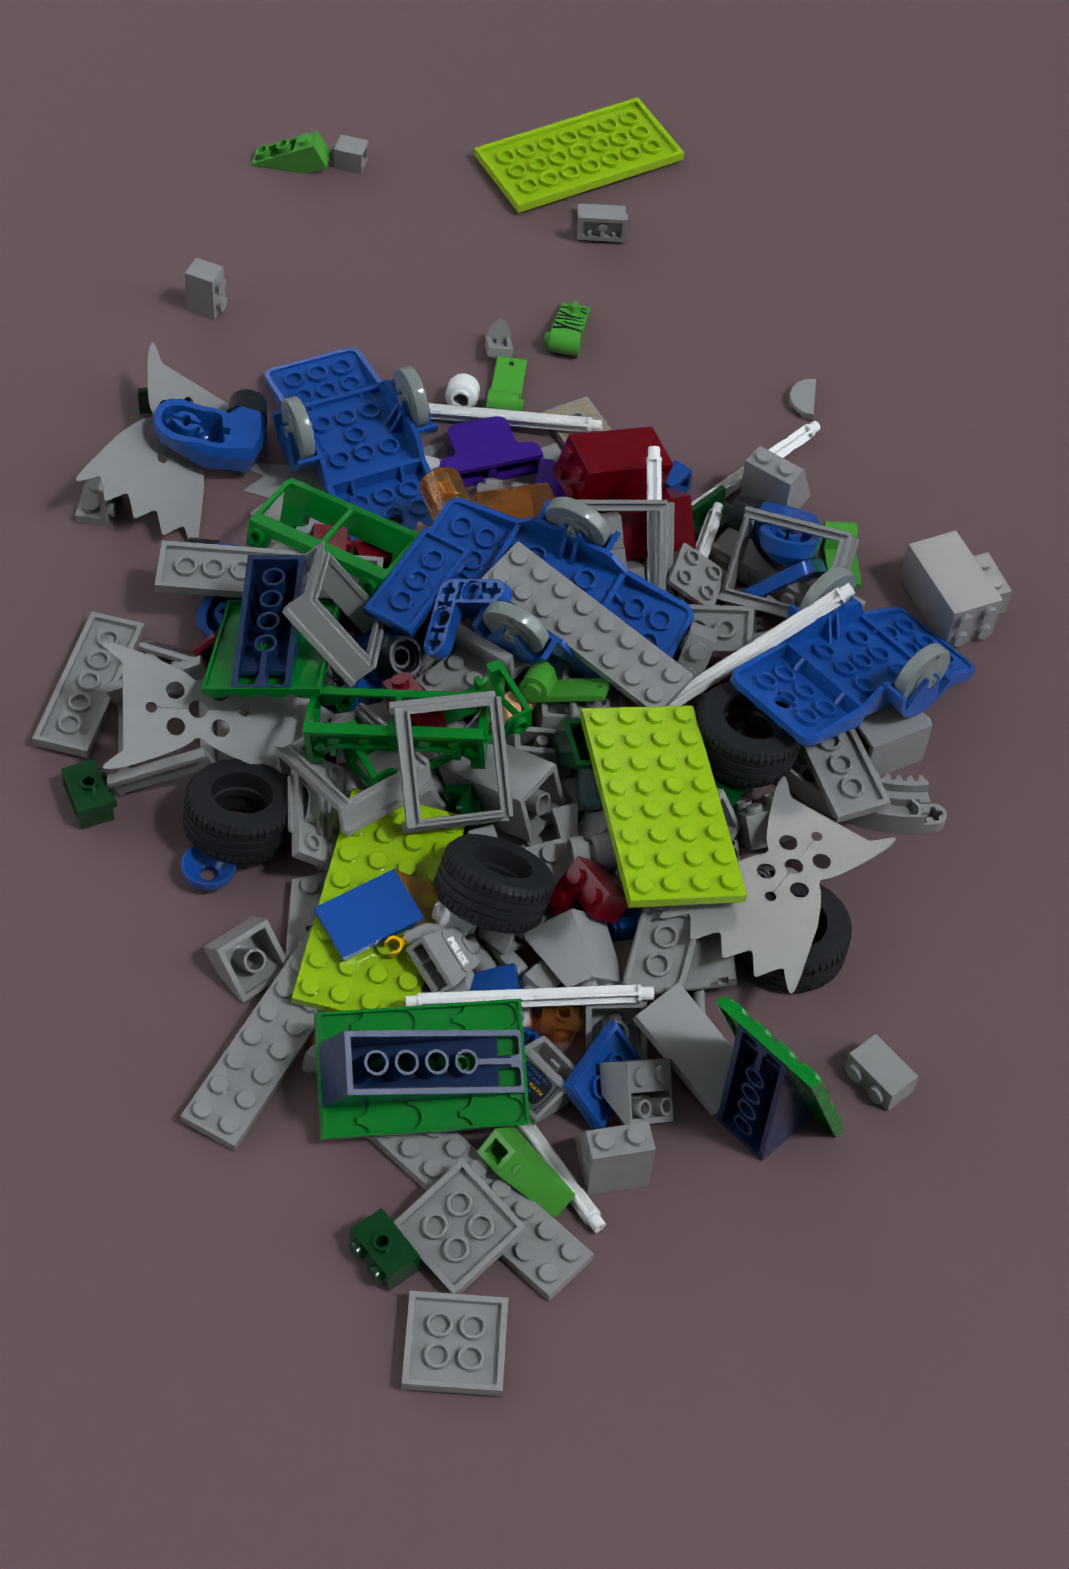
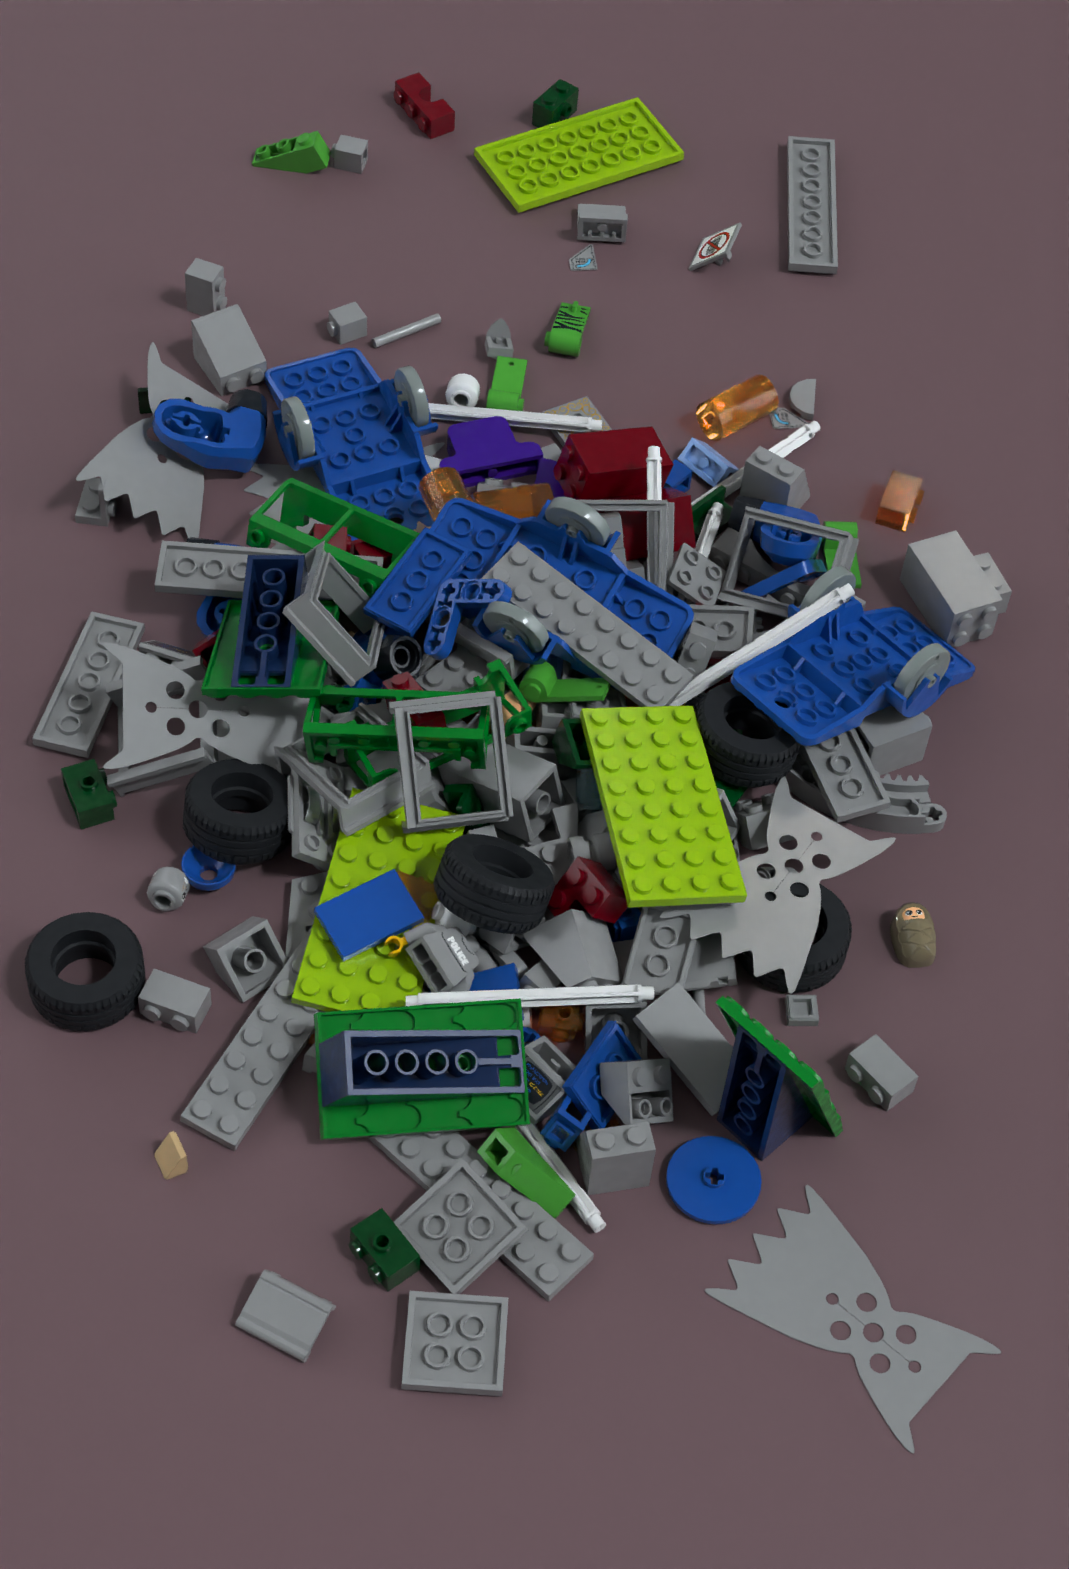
none -> black tyre [25,912,146,1032]
none -> light grey brick [138,968,212,1033]
none -> light grey head [147,867,190,911]
none -> tan slope [155,1131,188,1180]
none -> light grey slope [191,304,267,396]
none -> light grey piece [235,1269,336,1363]
none -> light grey brick [327,301,367,345]
none -> light grey bar [371,313,441,348]
none -> dark red arch [393,72,455,139]
none -> dark green brick [532,79,579,128]
none -> blue window [540,1096,592,1152]
none -> light grey sticker [569,244,597,271]
none -> blue piece [666,1136,762,1224]
none -> light blue panel [678,437,739,487]
none -> piece [688,222,742,271]
none -> clear orange piece [696,374,779,441]
none -> light grey piece [705,1185,1001,1453]
none -> light grey sticker [768,408,810,429]
none -> light grey tile [785,995,819,1026]
none -> light grey plate [787,136,838,274]
none -> clear orange brick [875,470,925,532]
none -> dark tan piece [890,902,936,968]

